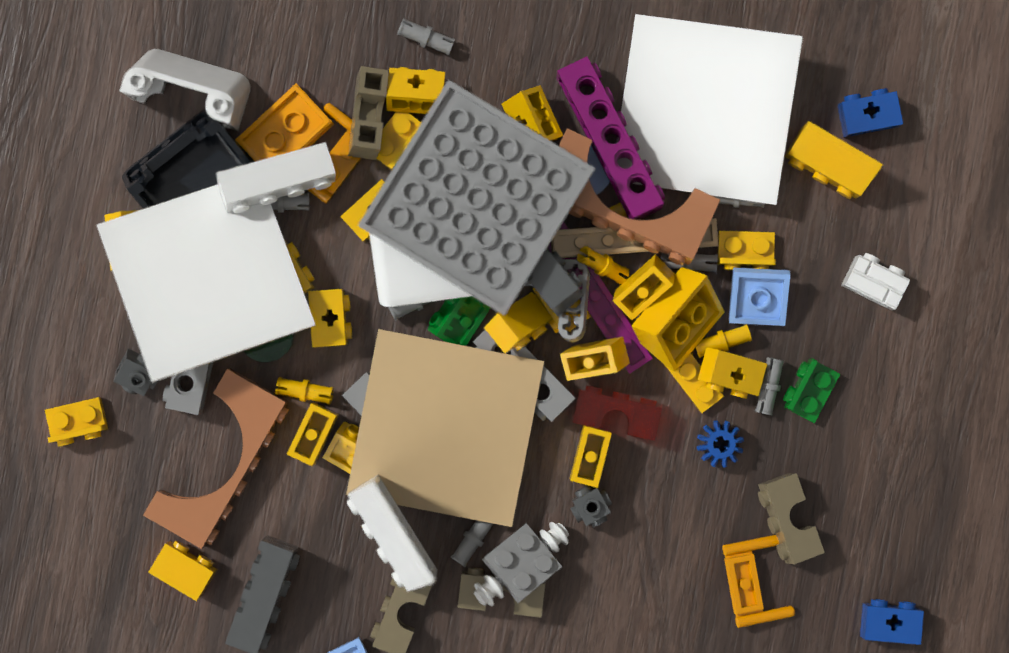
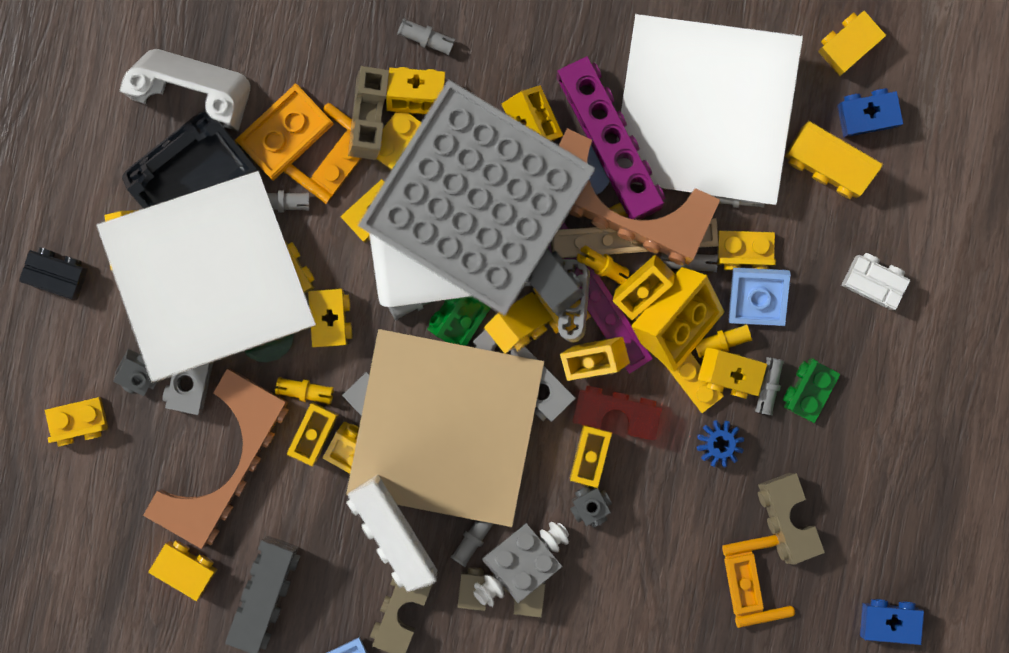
white brick [216,142,336,213] -> none
none -> black brick [19,247,87,300]
none -> yellow brick [818,11,886,76]

